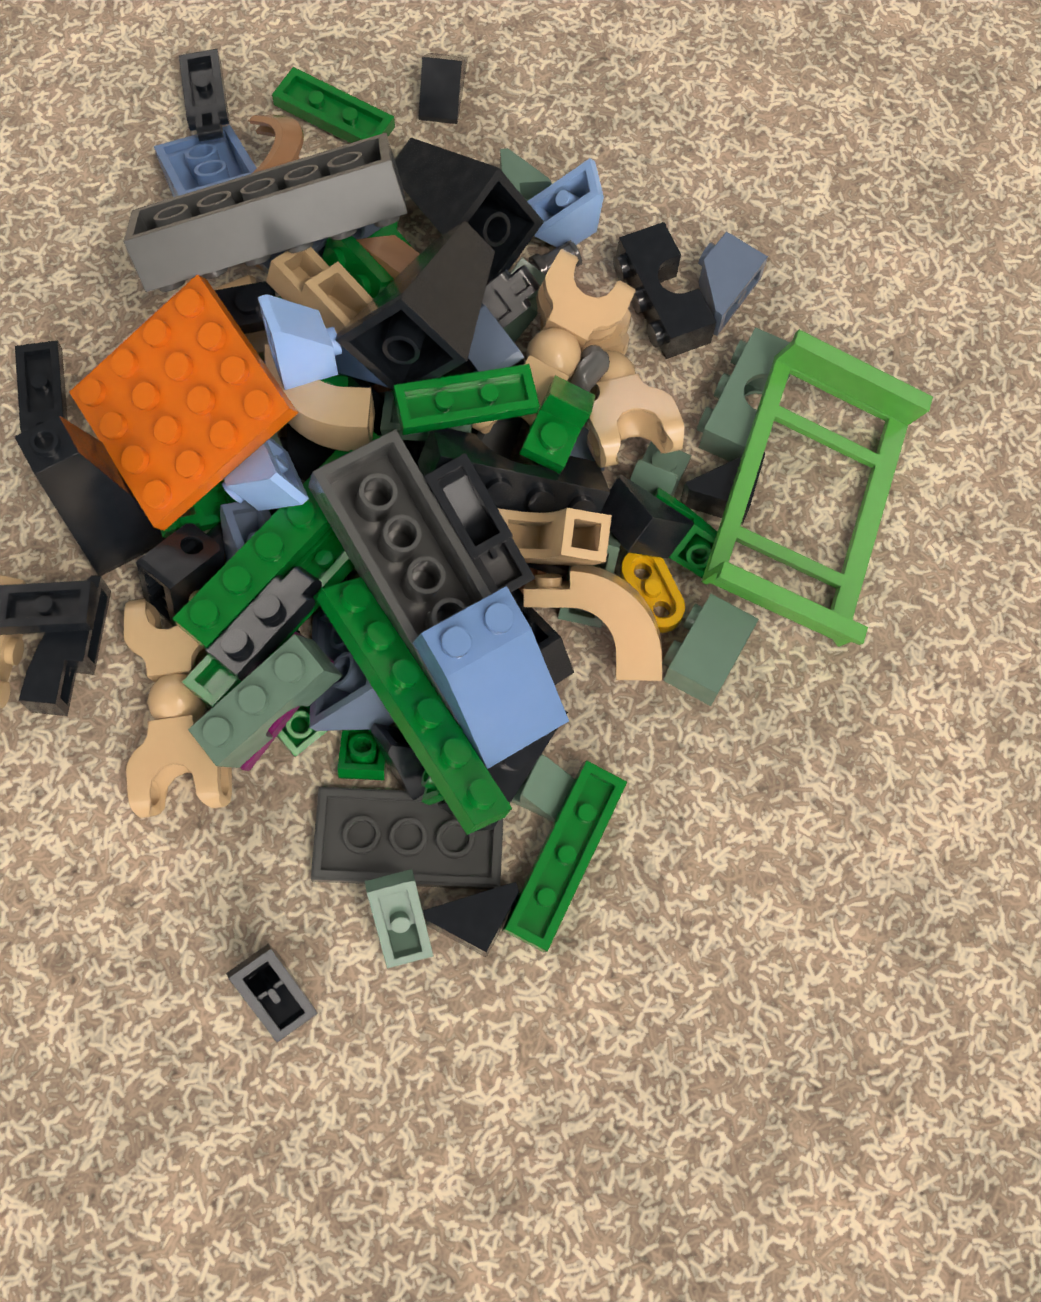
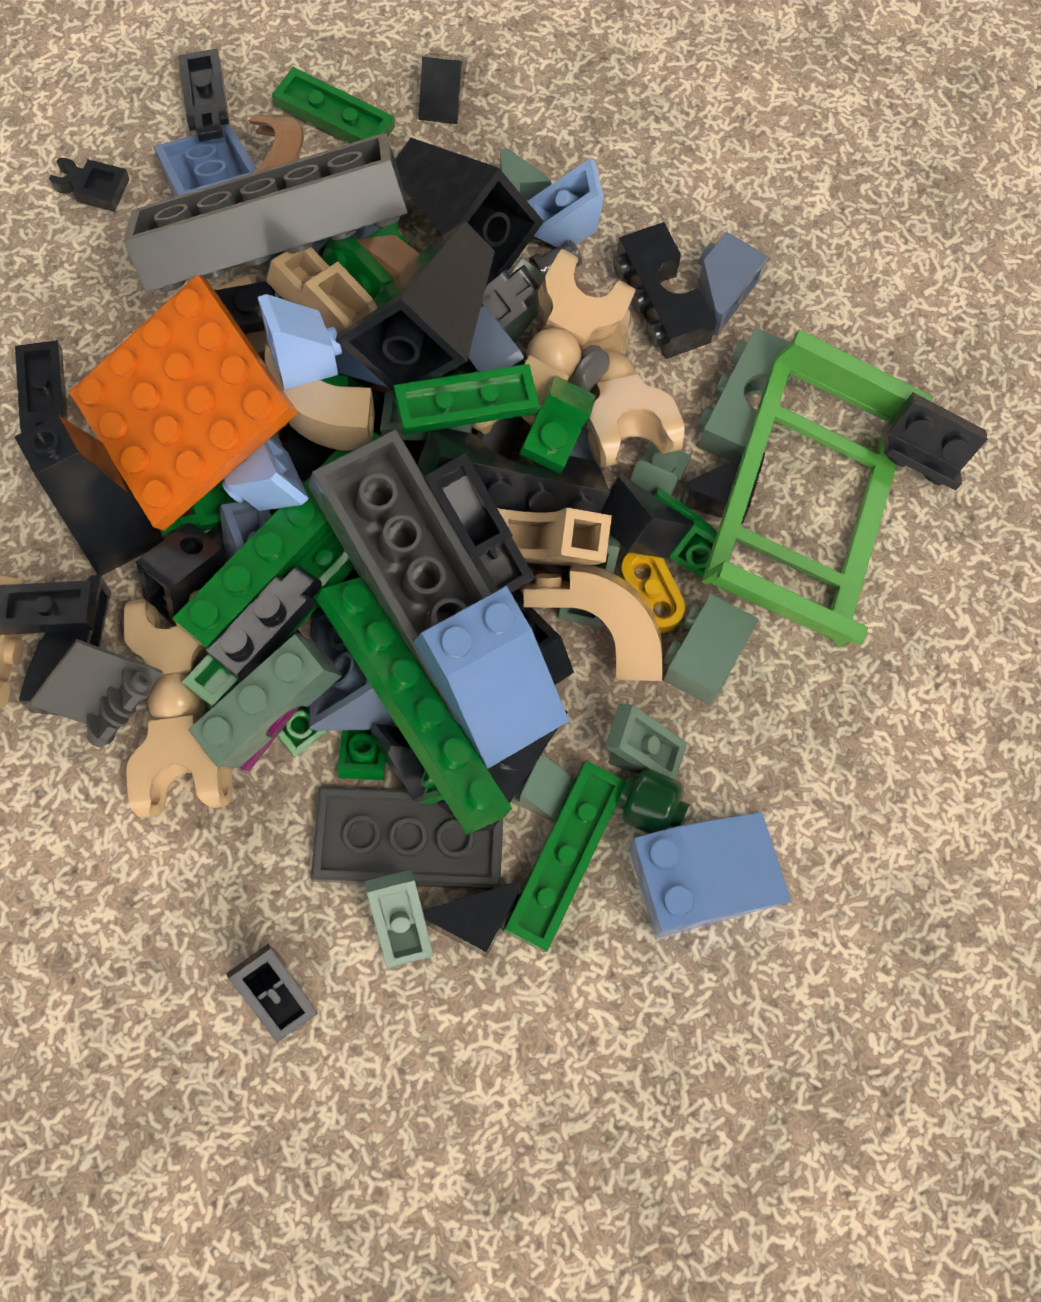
none -> dark grey hinge [30,639,163,747]
none -> black plate [49,158,129,212]
none -> sand green slope [605,704,687,780]
none -> dark green head [617,769,690,834]
none -> medium blue slope [629,812,792,939]
none -> black bracket [882,392,988,490]

